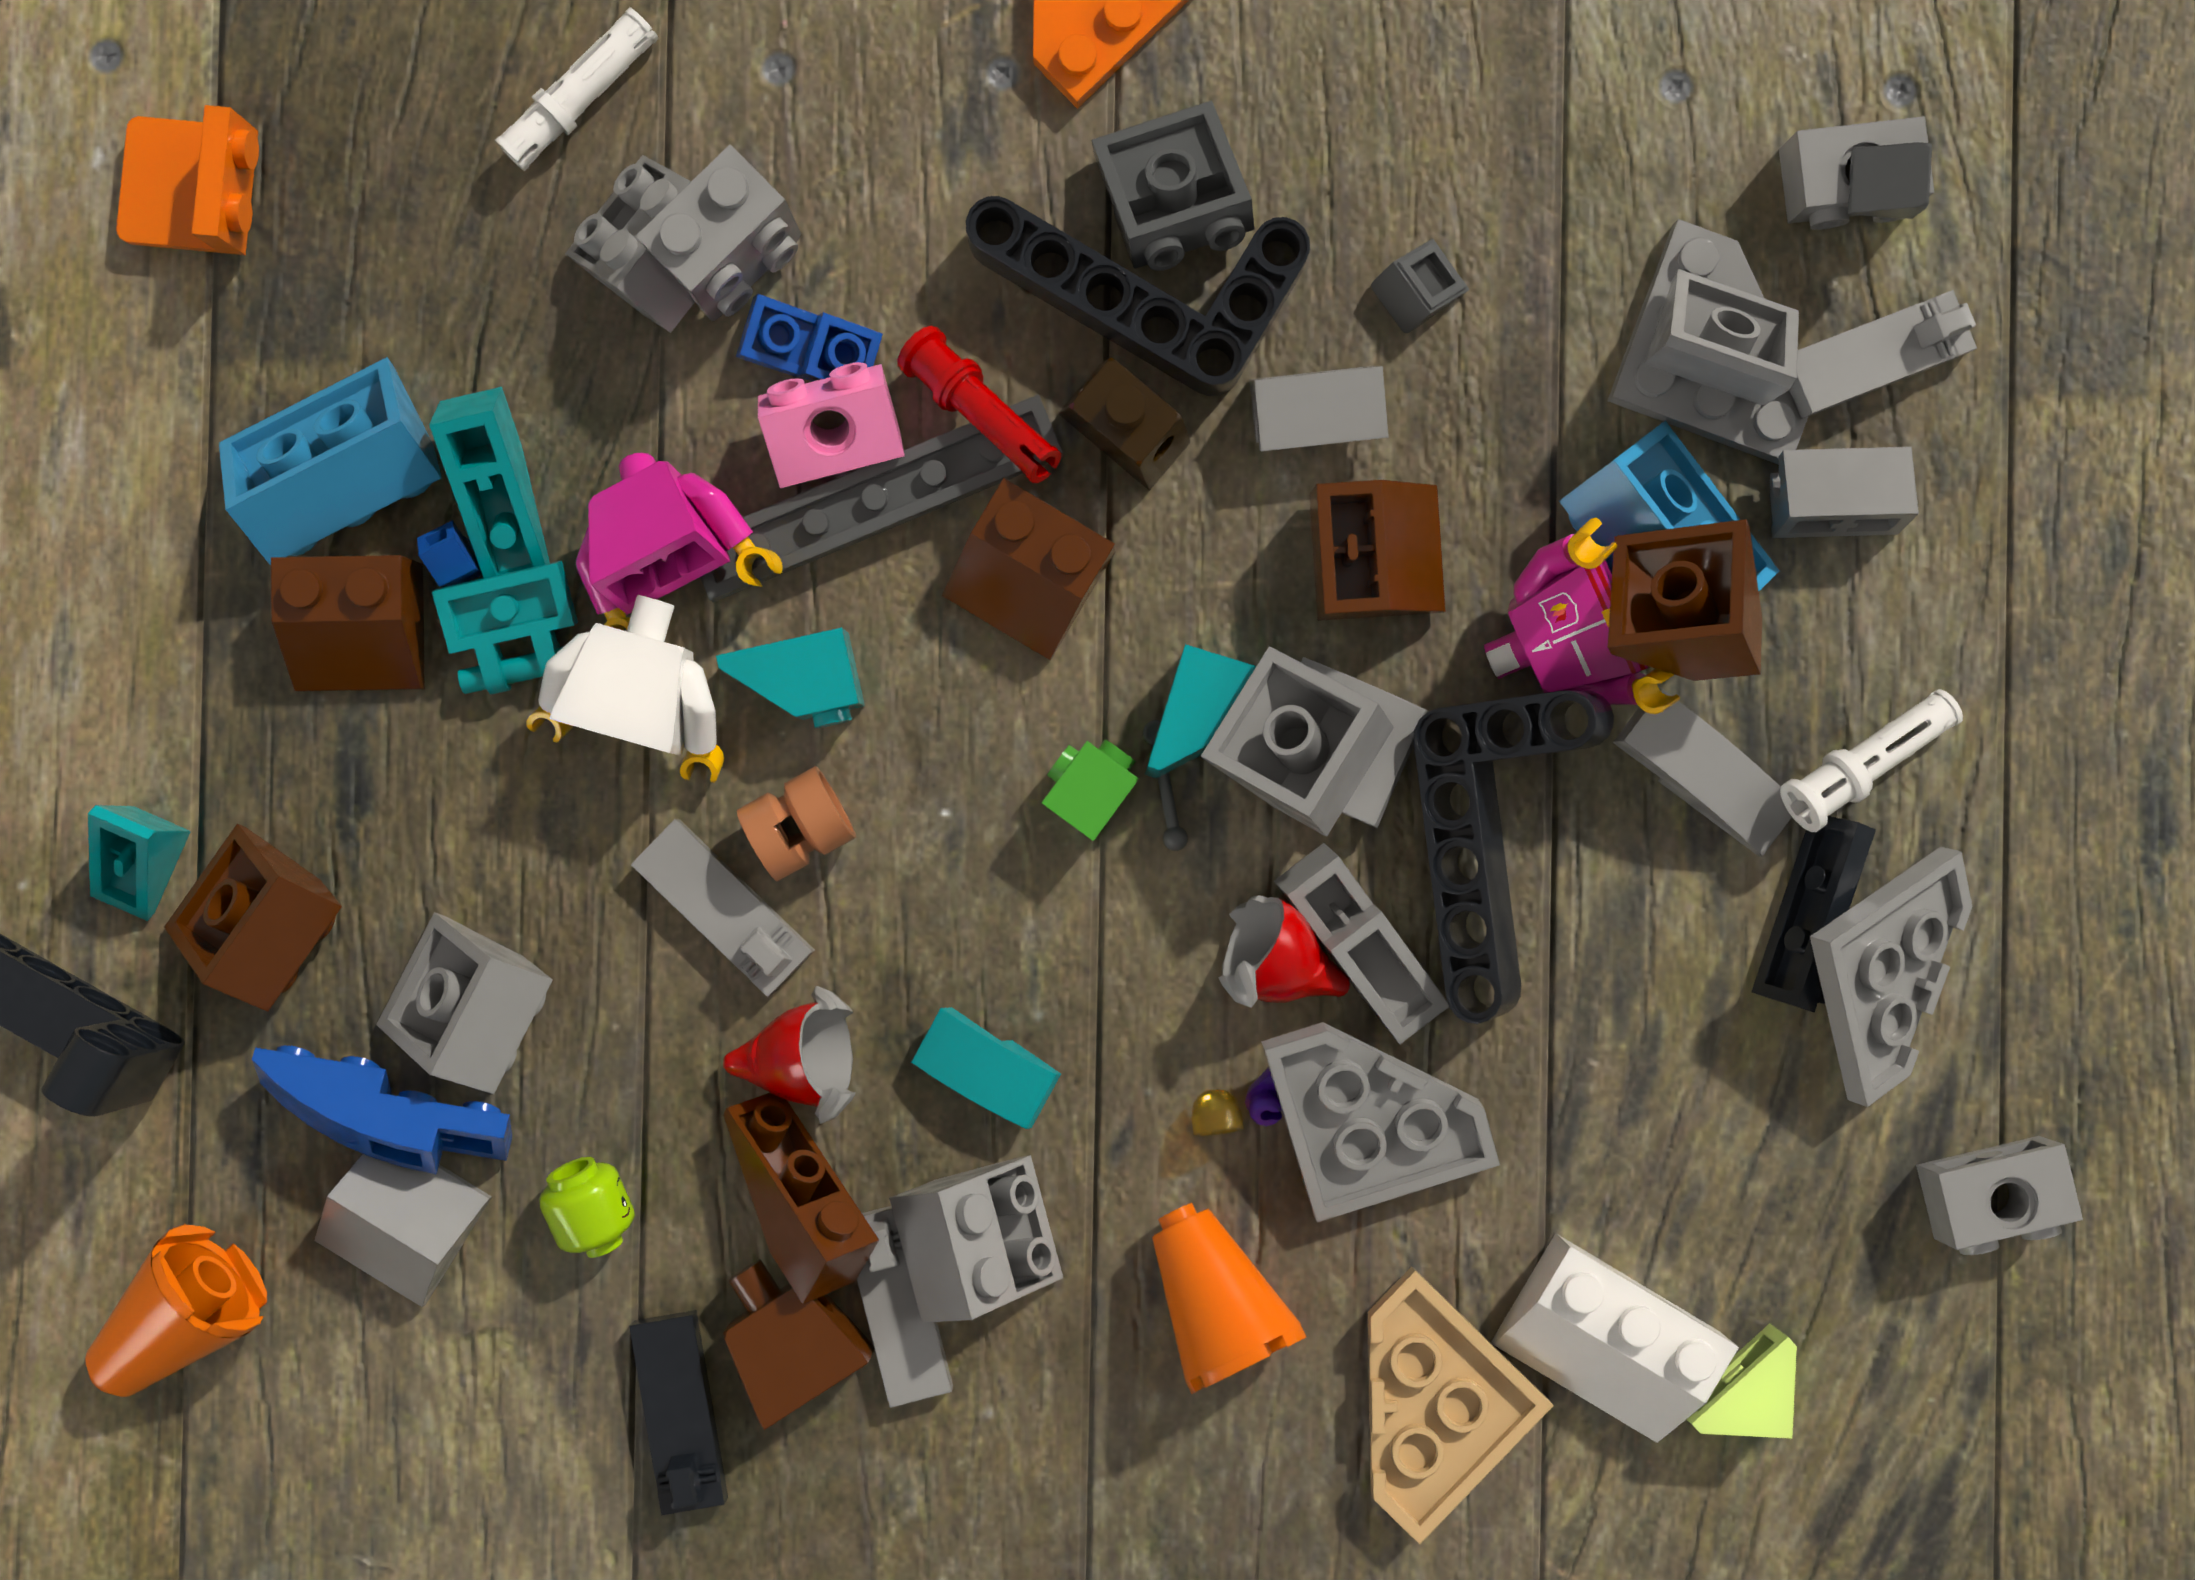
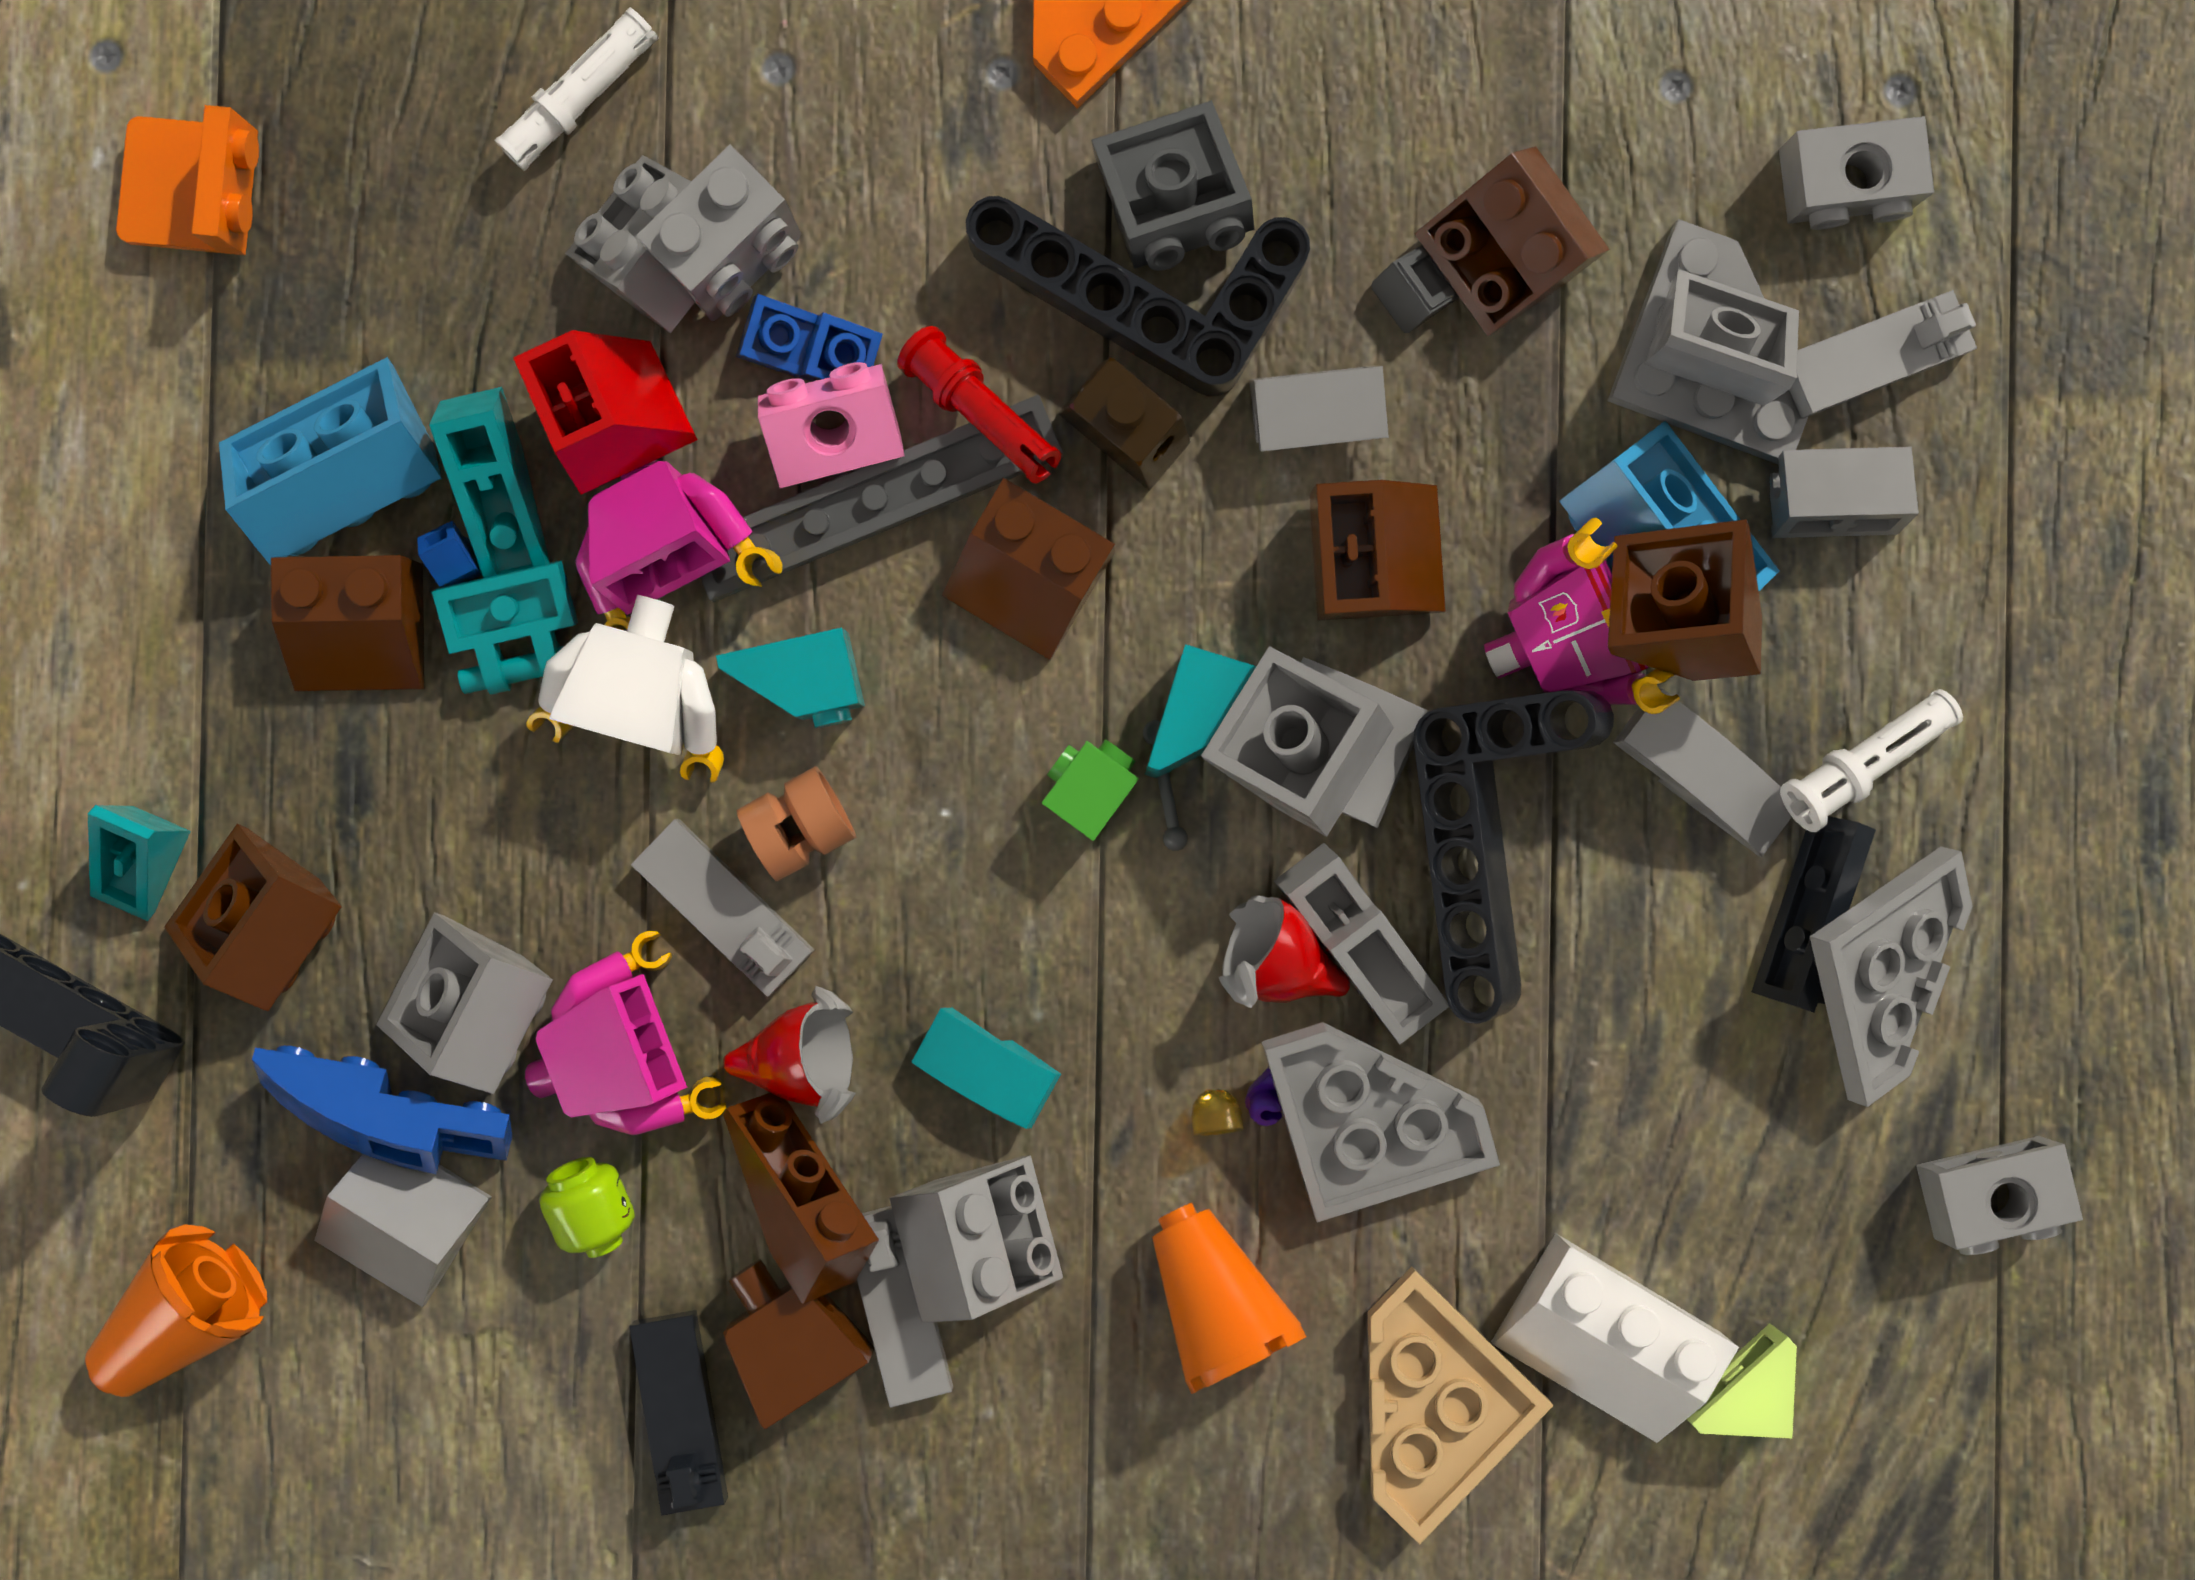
dark grey slope [1848,142,1932,219] -> none
none -> red slope [513,330,698,495]
none -> dark pink torso [525,931,726,1135]
none -> reddish brown slope [1414,146,1610,336]

